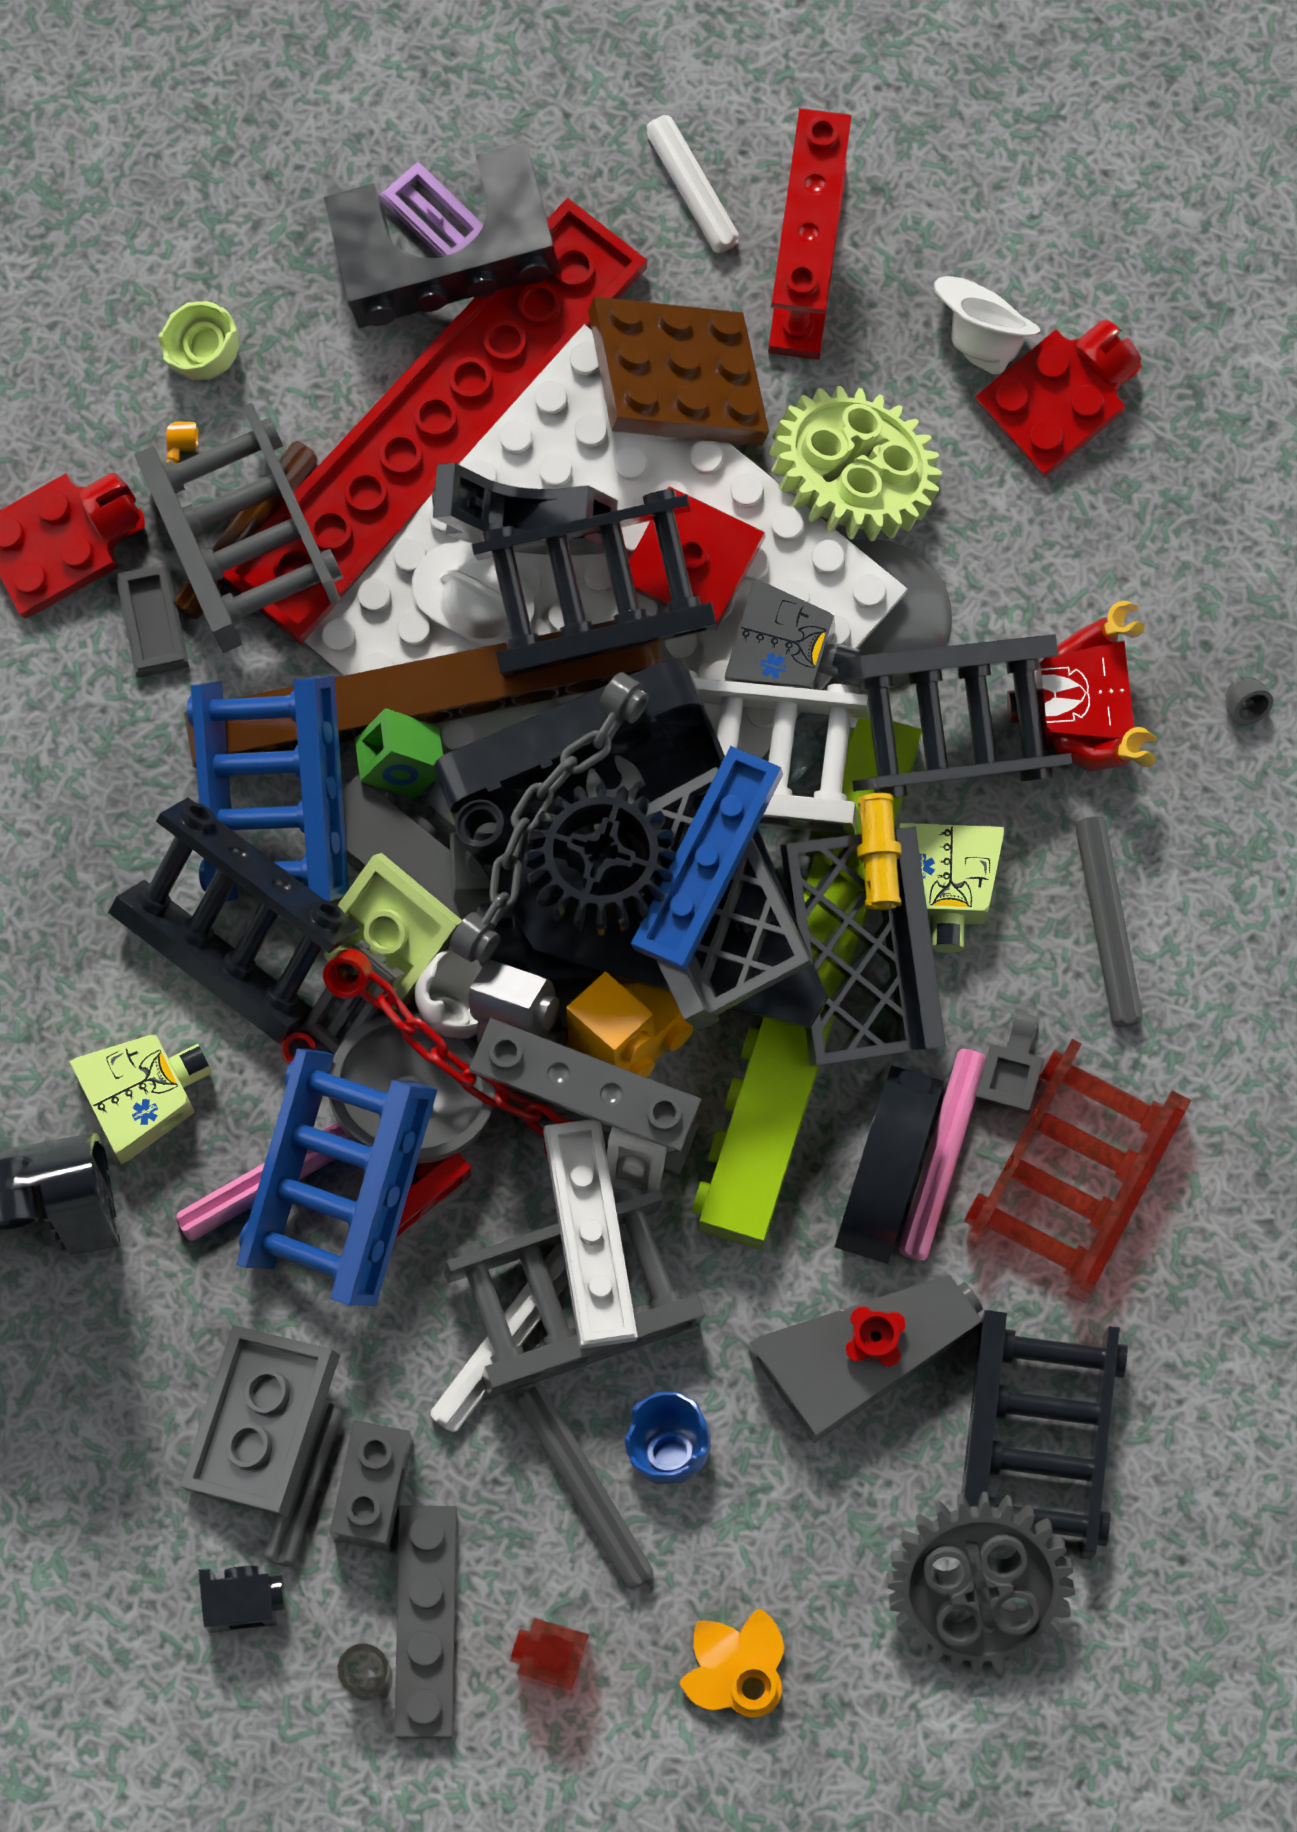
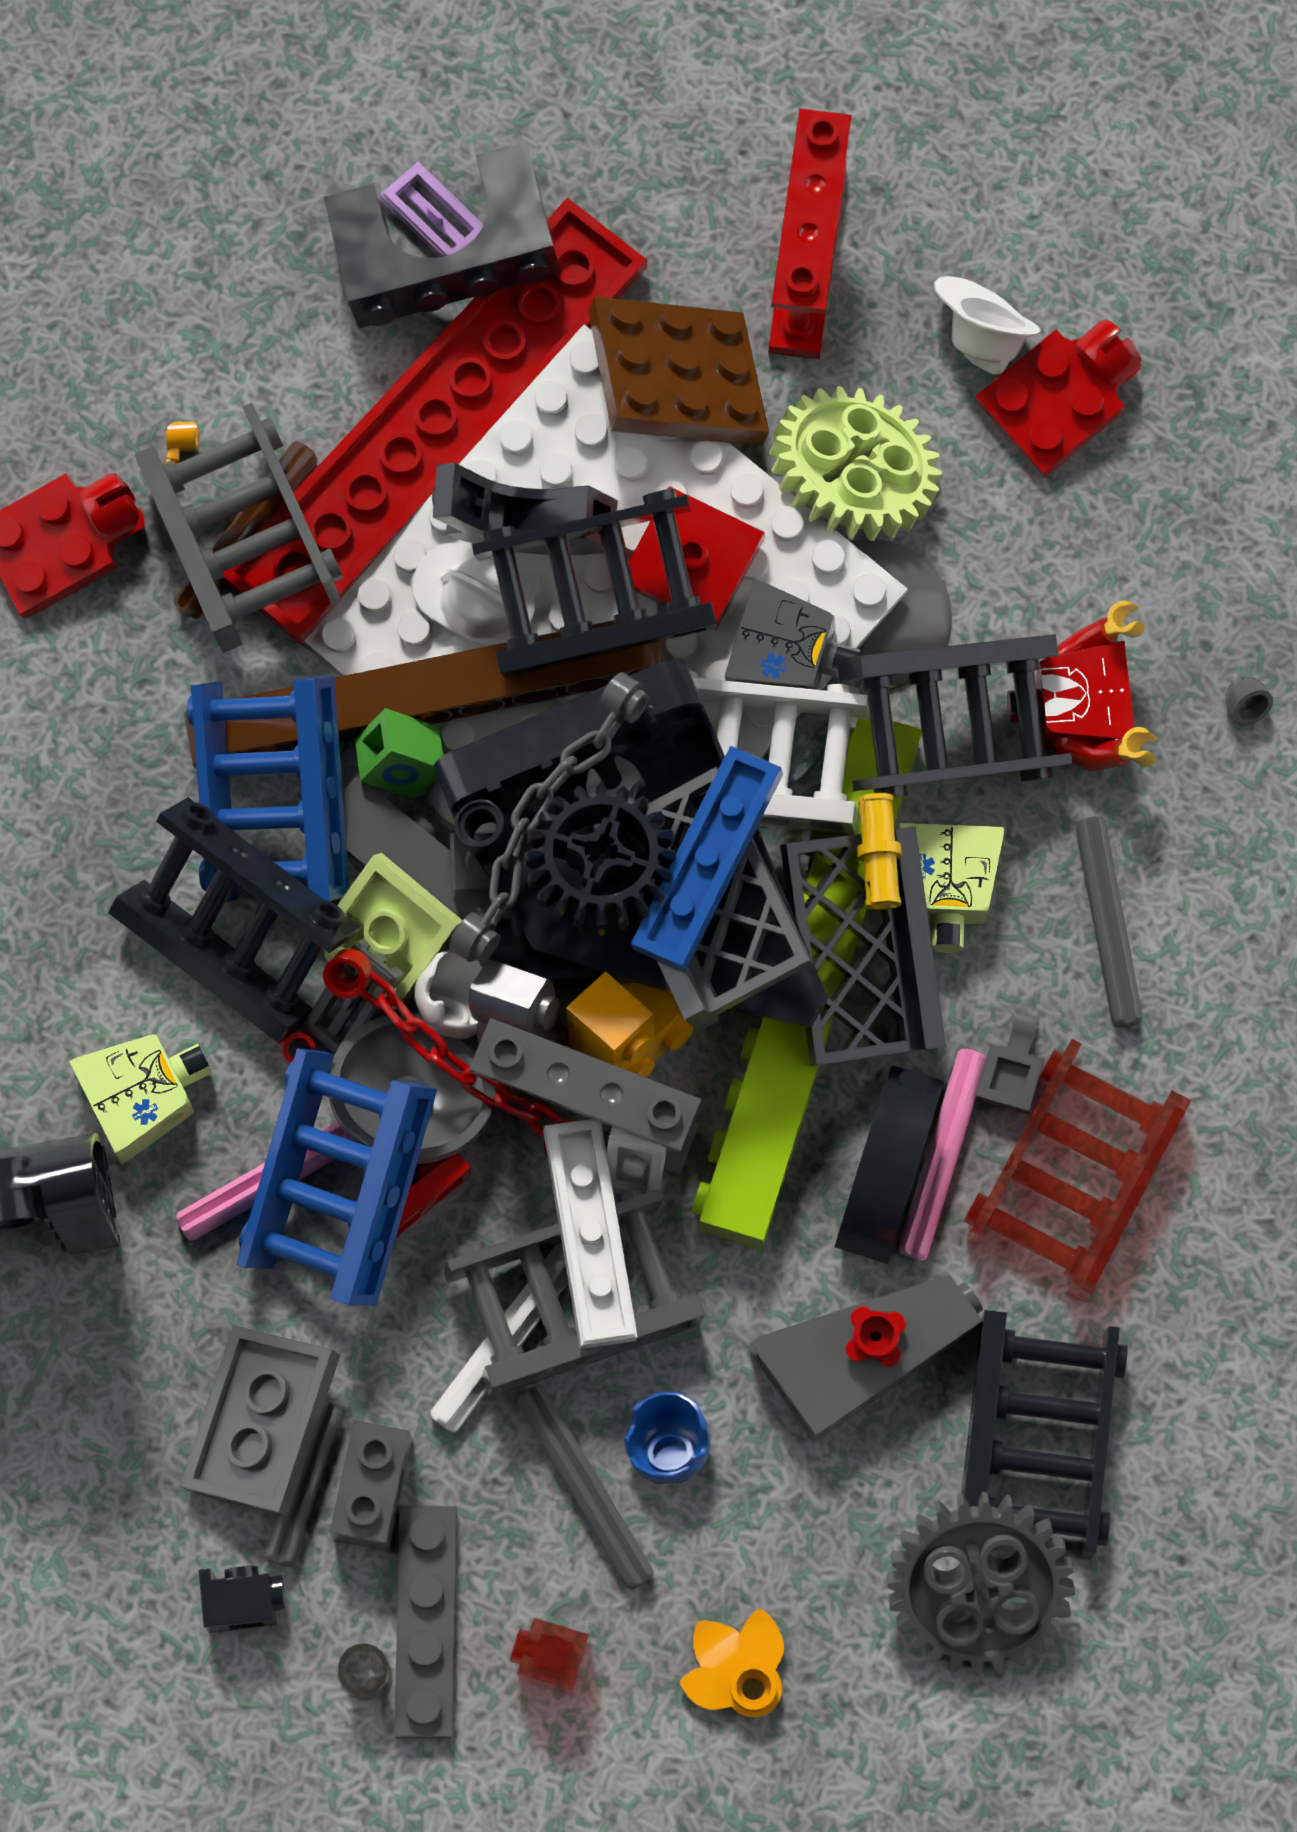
dark grey tile [115,563,190,678] -> none
yellowish green hair [158,301,239,380] -> none
white axle [647,115,739,254] -> none

